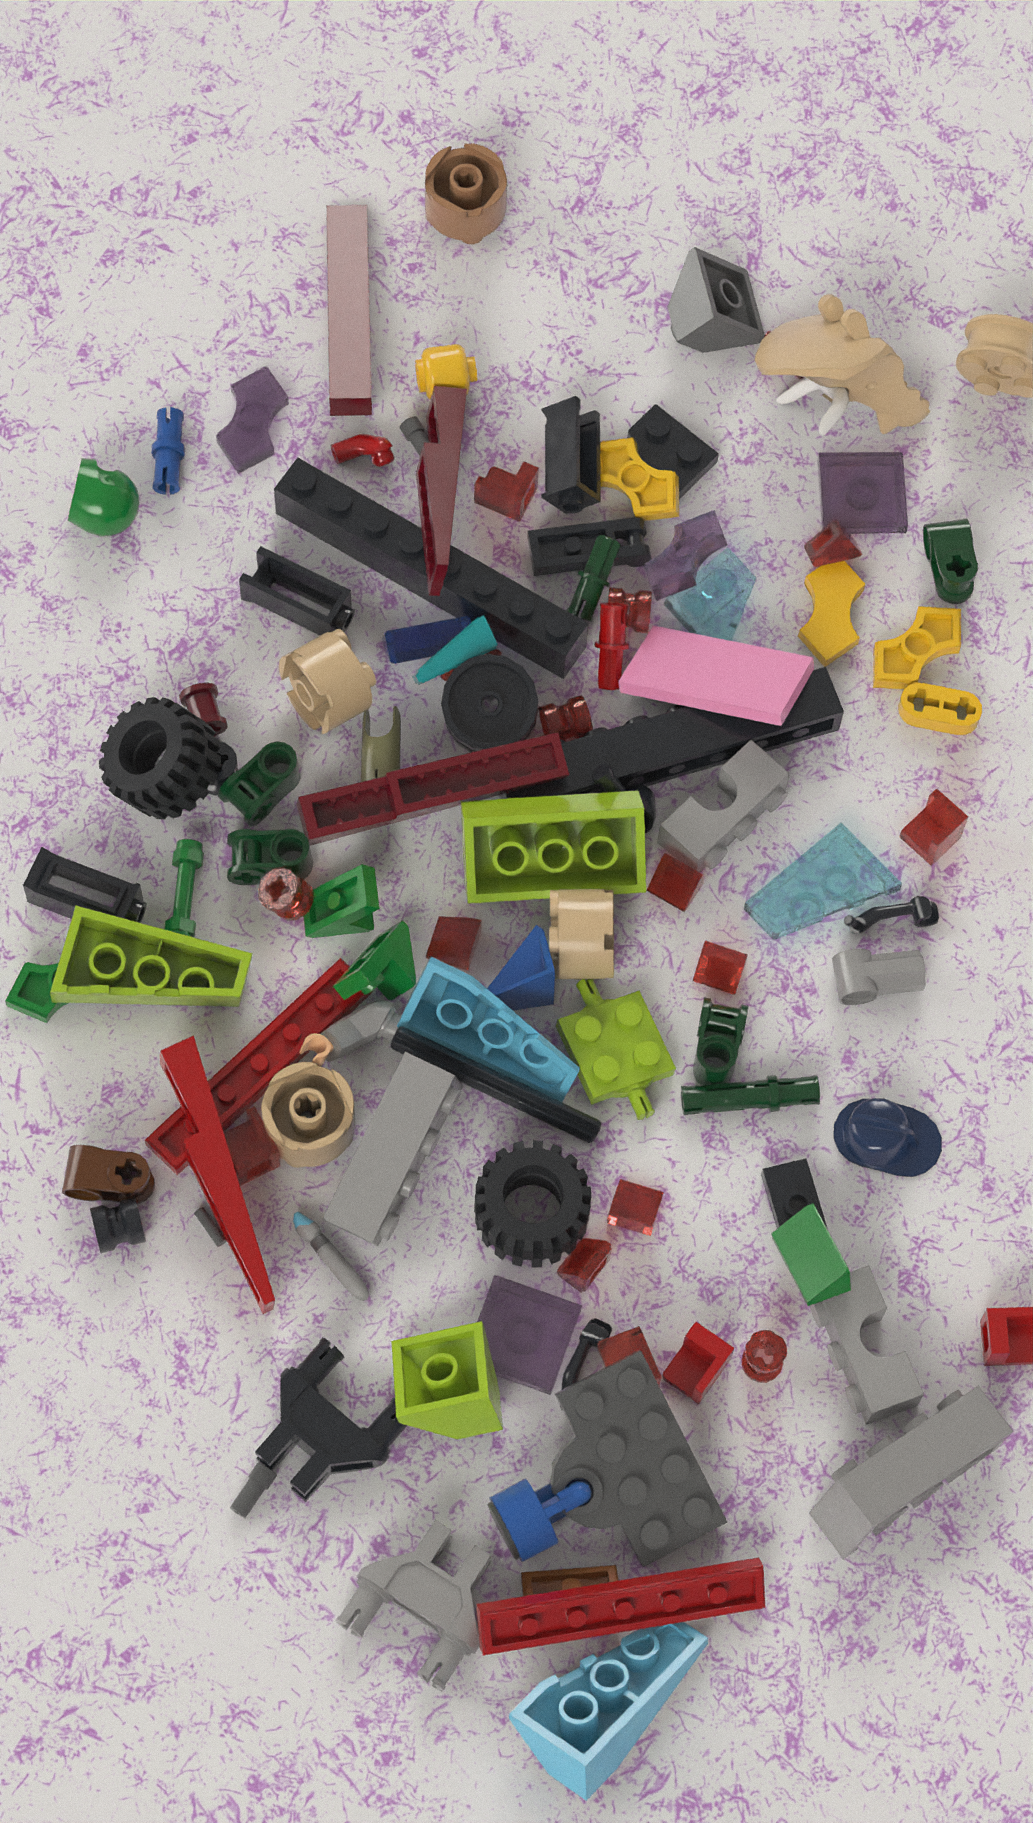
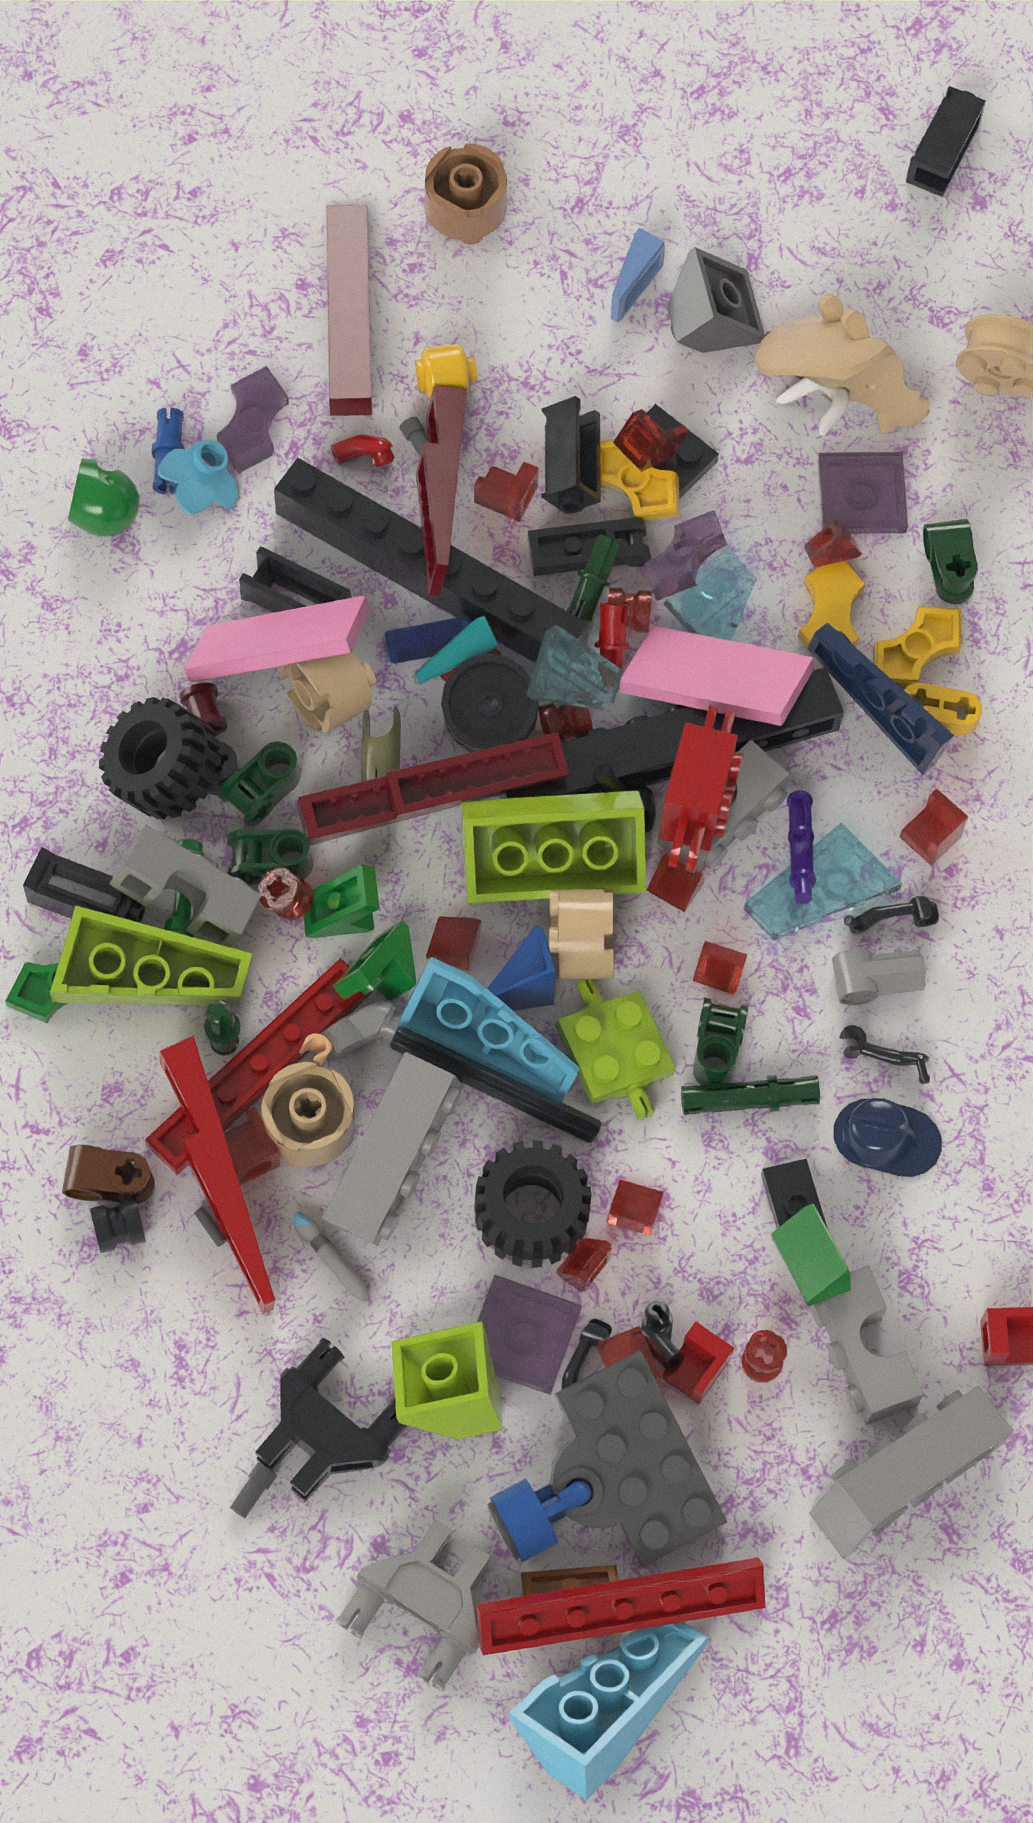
none -> light grey arch [109,825,261,947]
none -> medium azure plate [158,440,238,514]
none -> bright pink tile [184,595,371,682]
none -> dark green axle [204,999,241,1056]
none -> clear light blue wing [526,624,623,710]
none -> medium blue slope [611,228,665,323]
none -> clear red panel [613,409,689,472]
none -> black arm [640,1301,684,1372]
none -> red brick [658,705,743,873]
none -> dark purple piece [787,790,816,904]
none -> dark blue wing [807,622,954,776]
none -> black piece [839,1025,930,1084]
none -> black window [906,86,986,197]

